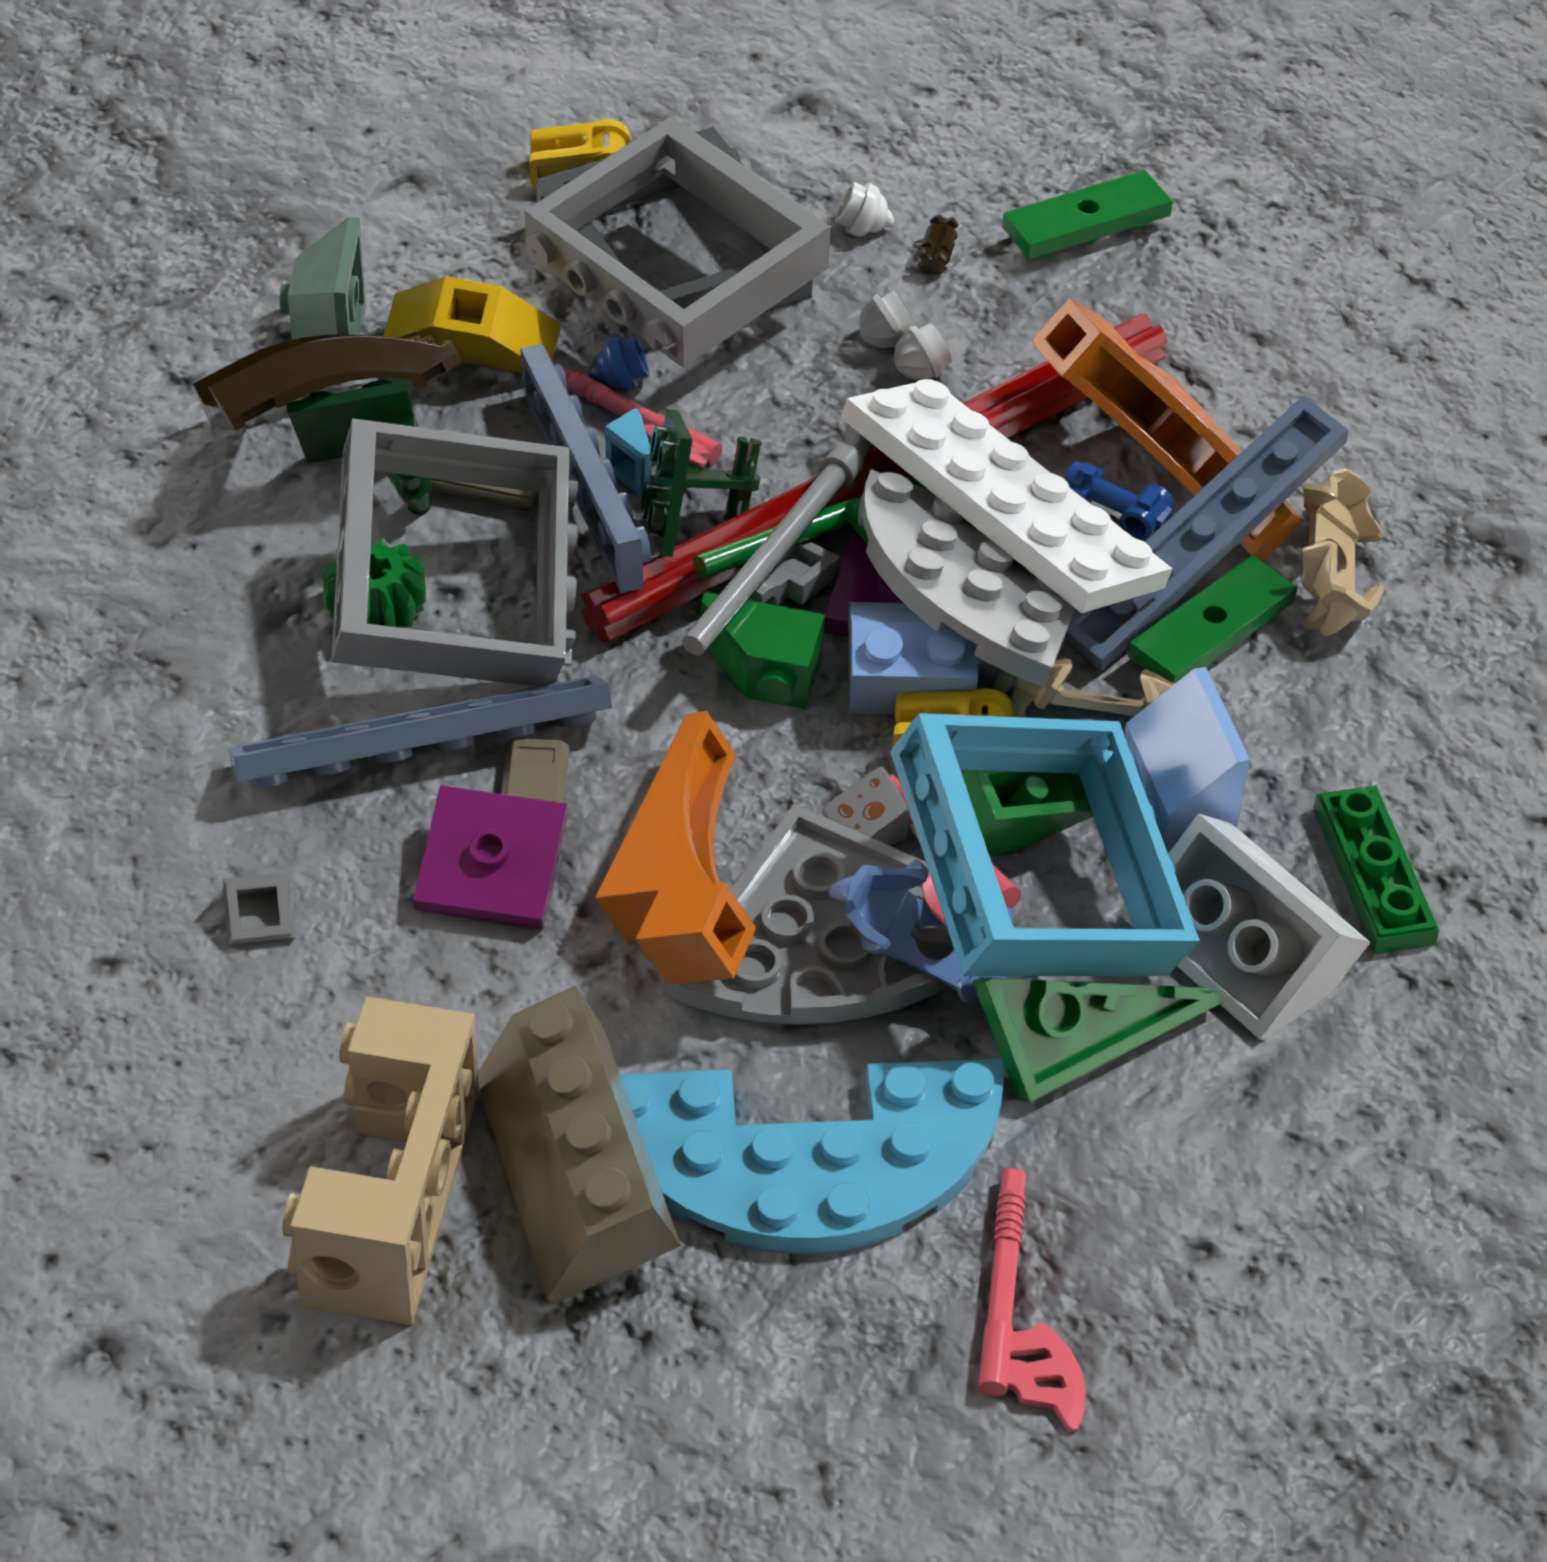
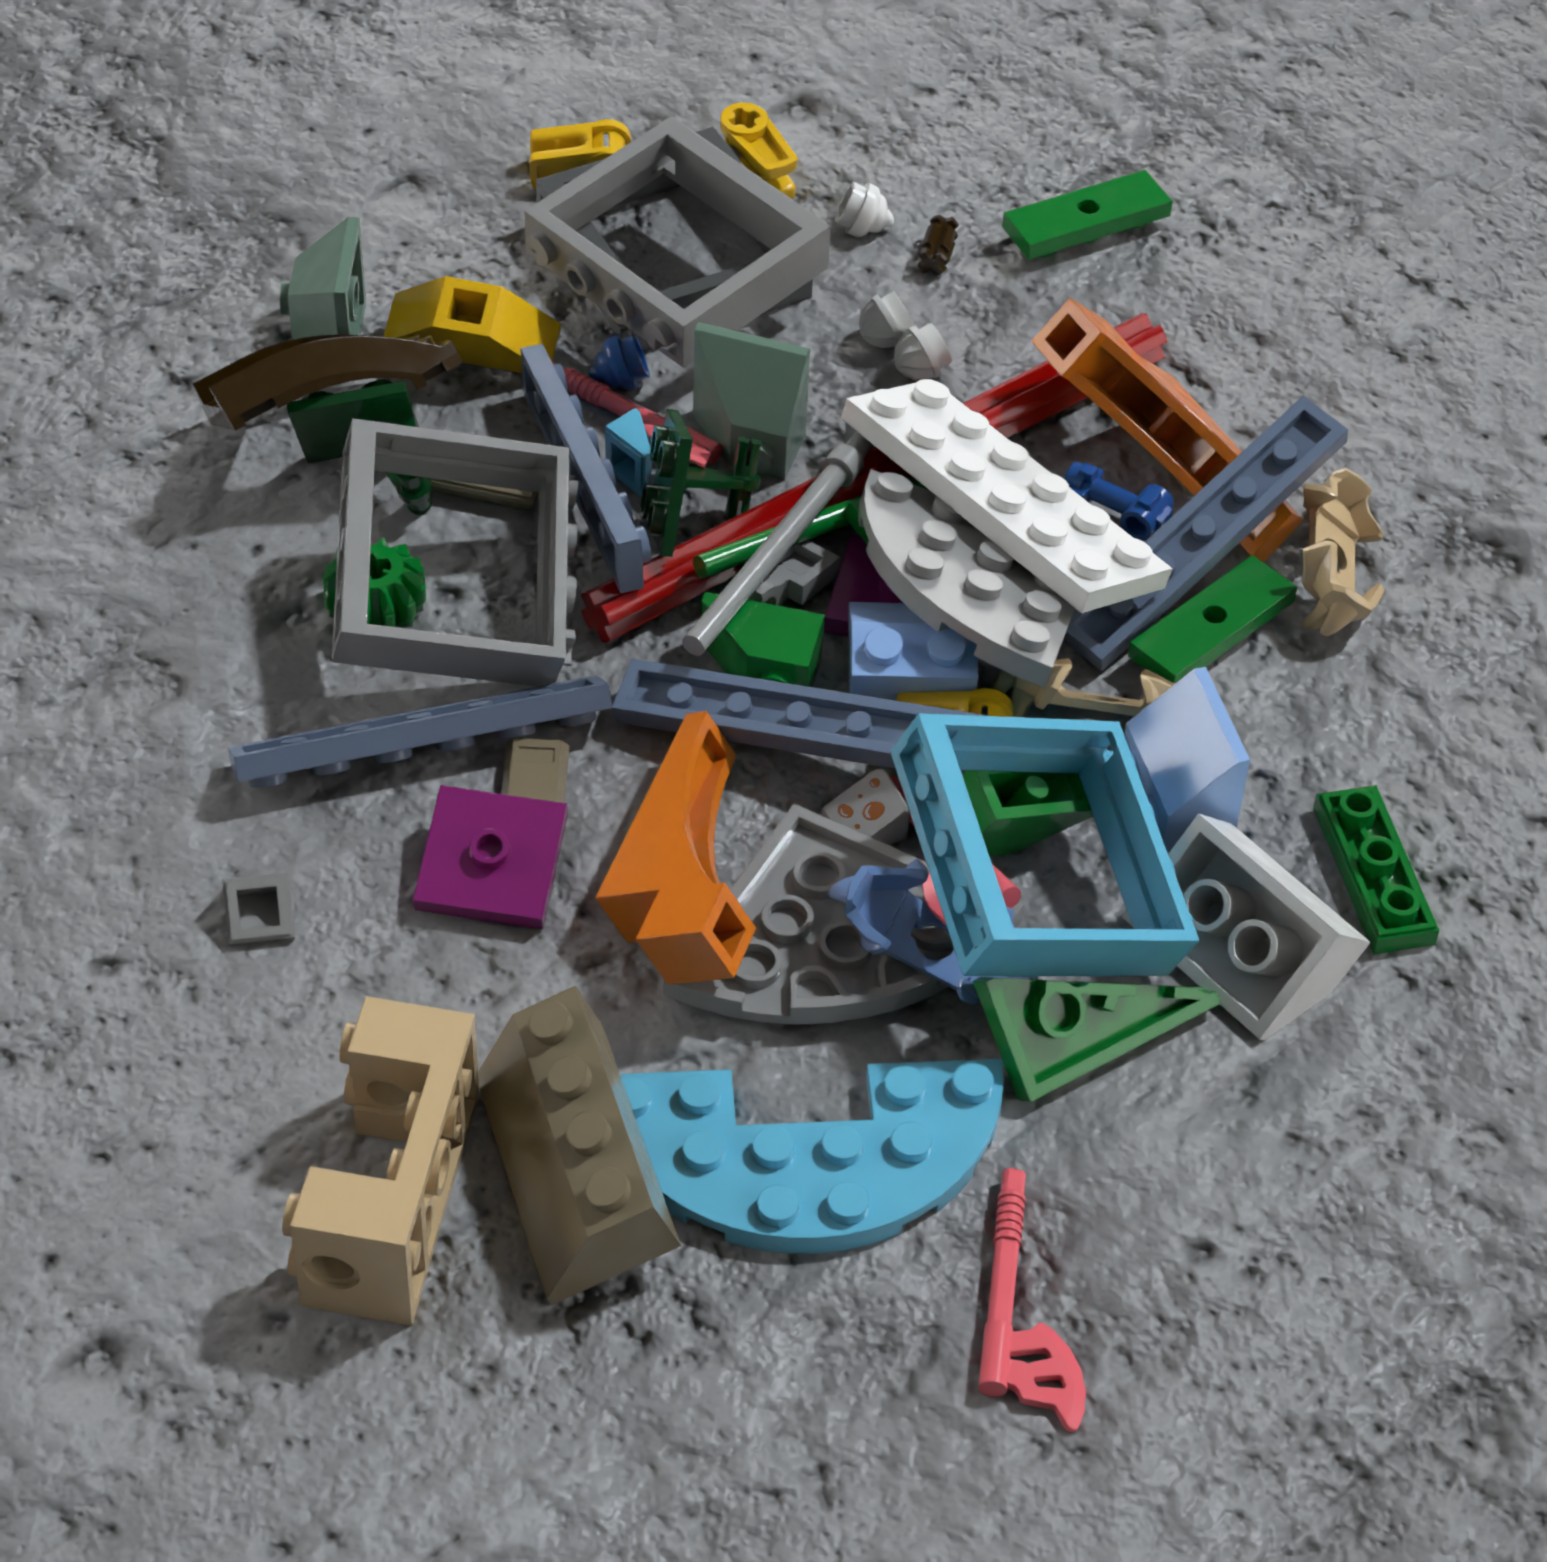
none -> sand blue plate [612,658,989,776]
none -> sand green slope [693,322,810,480]
none -> yellow piece [720,102,798,199]

